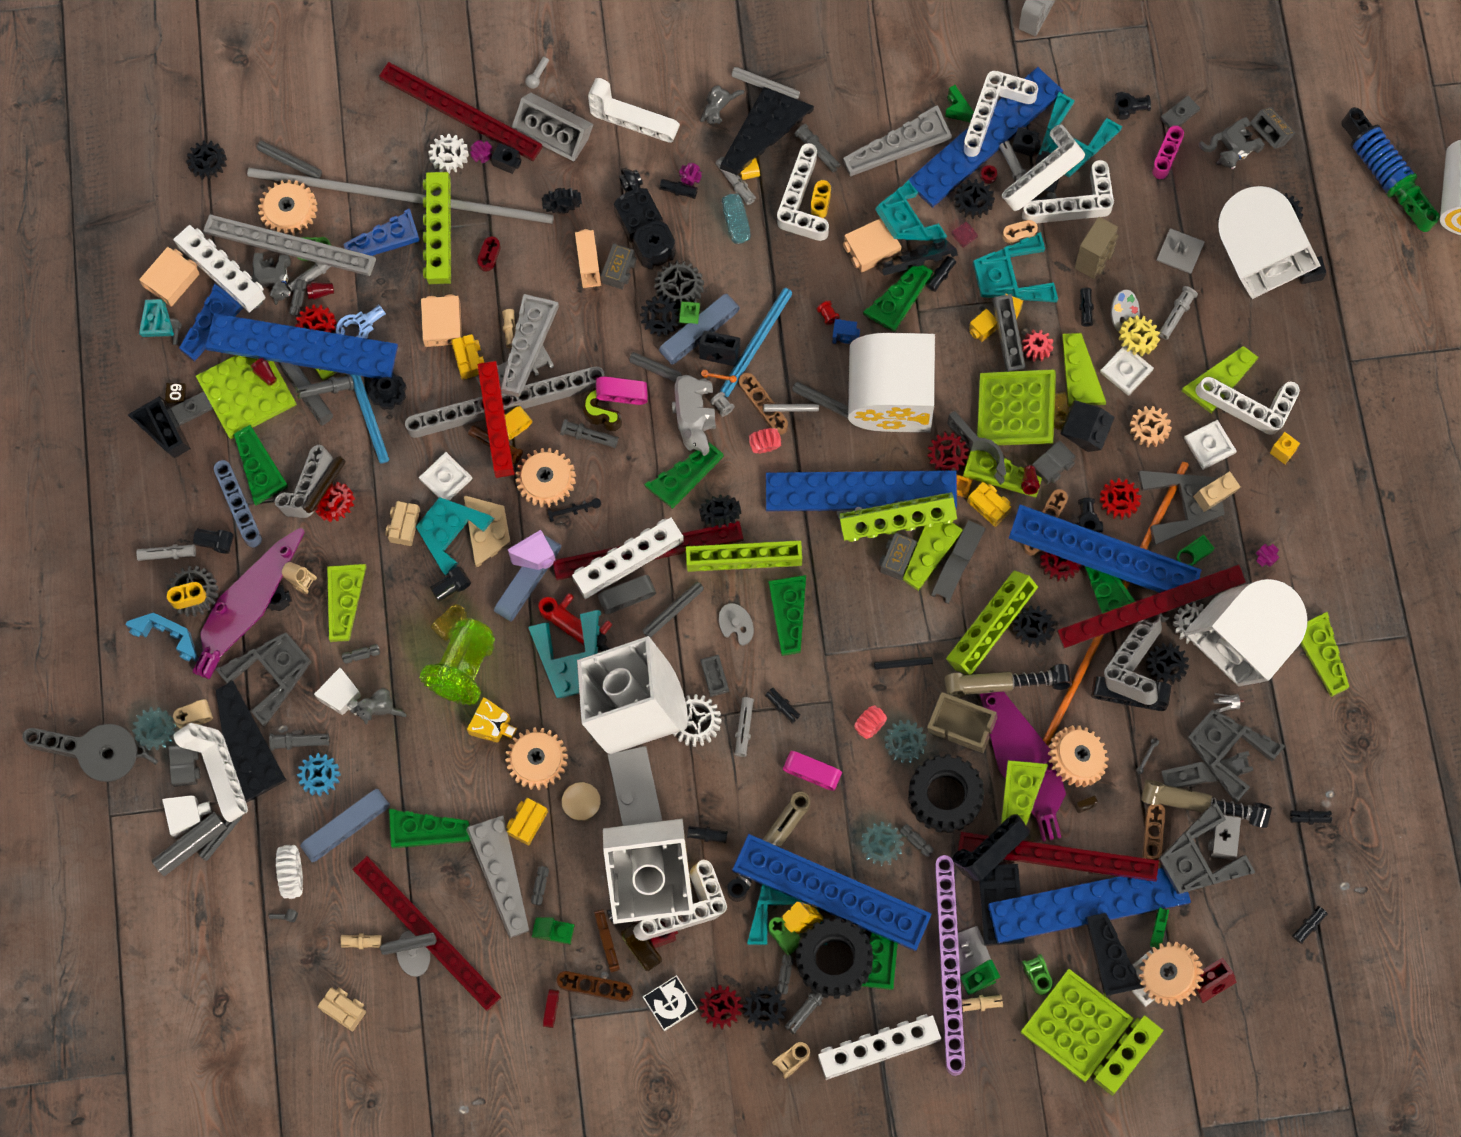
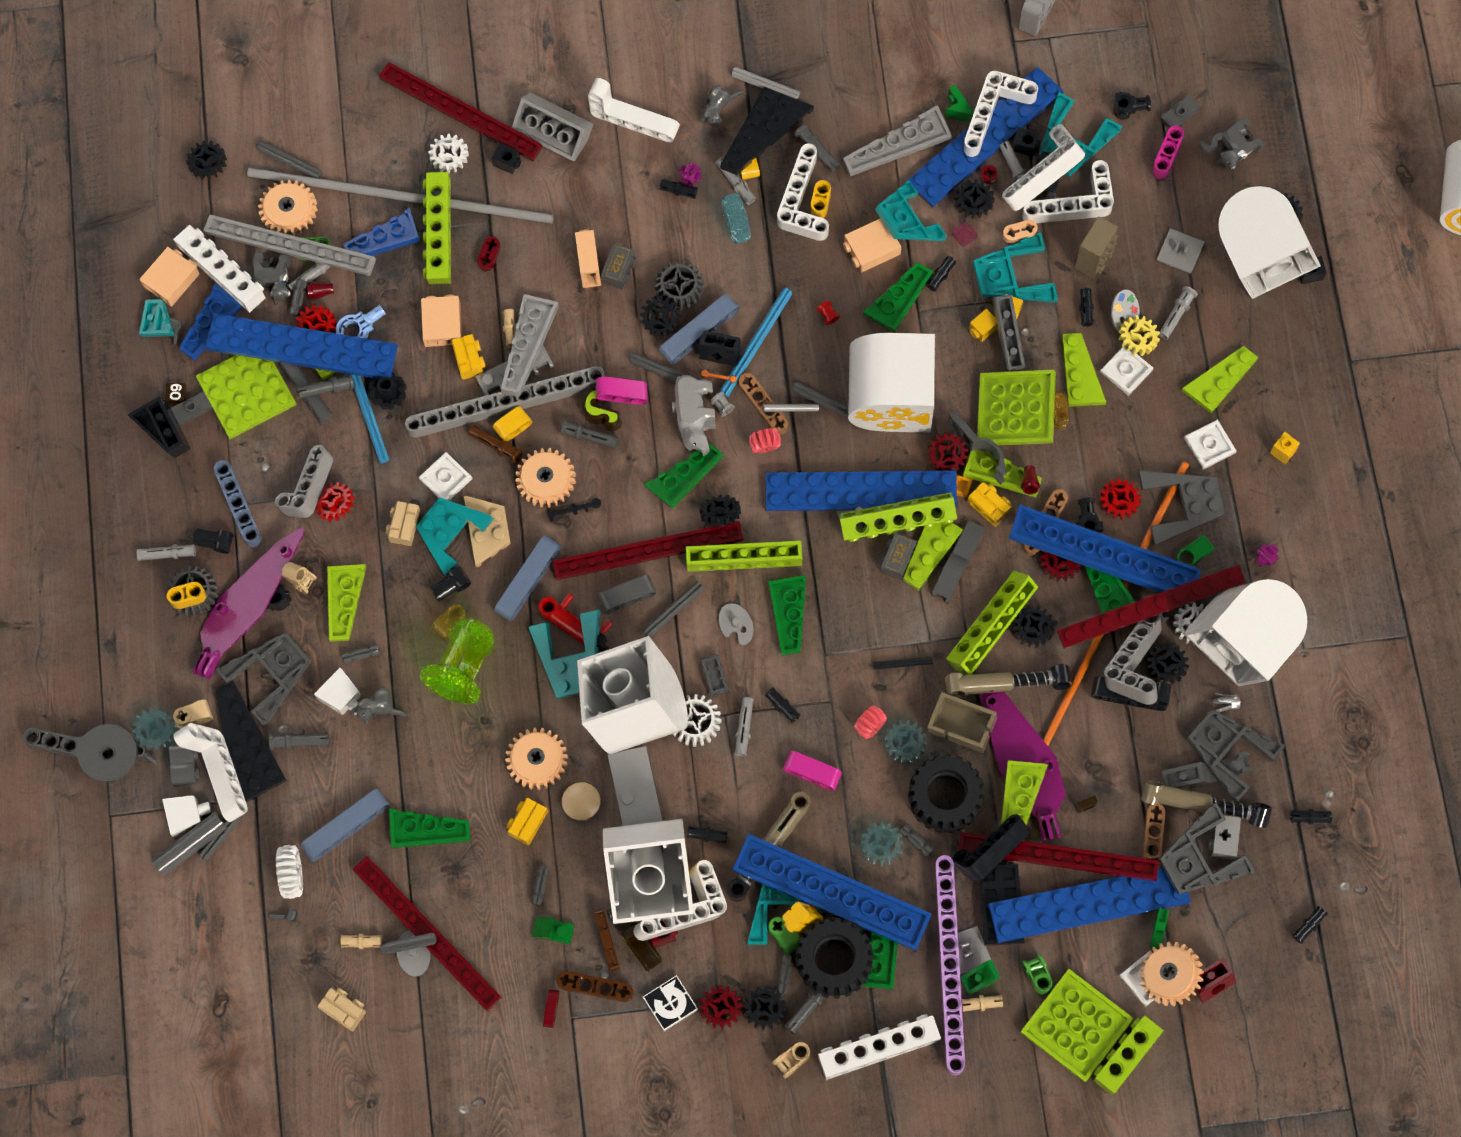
dark azure slope [125,613,198,662] -> none
green wing [234,425,288,506] -> none
dark red cone [251,358,277,386] -> none
dark azure gear [297,753,341,797] -> none
dark brown axle [303,456,346,513] -> none
light grey wing [466,816,529,938] -> none
yellow torso [467,697,517,742] -> none
magenta gear [470,140,493,163] -> none
red brick [477,361,515,478] -> none
lavender slope [508,530,555,570] -> none
light grey bar [525,56,549,89] -> none
black gear [541,188,582,214] -> none
white brick [572,518,684,599] -> none
black brick [614,168,676,270] -> none
bright green bracket [680,302,700,324] -> none
blue brick [832,319,860,344] -> none
black wing [877,238,958,276] -> none
coral gear [1022,329,1054,362] -> none
dark grey brick [1032,440,1075,485] -> none
light nougat gear [1048,725,1109,787] -> none
black slope [1060,400,1115,452] -> none
black wing [1085,913,1144,997] -> none
light nougat gear [1130,406,1172,447] -> none
dark grey hinge [1136,738,1159,774] -> none
tan brick [1193,471,1240,512] -> none
white beam [1195,377,1300,435] -> none
dark grey brick [1250,107,1295,149] -> none
lime wing [1300,612,1349,697] -> none
piece [1341,107,1440,232] -> none

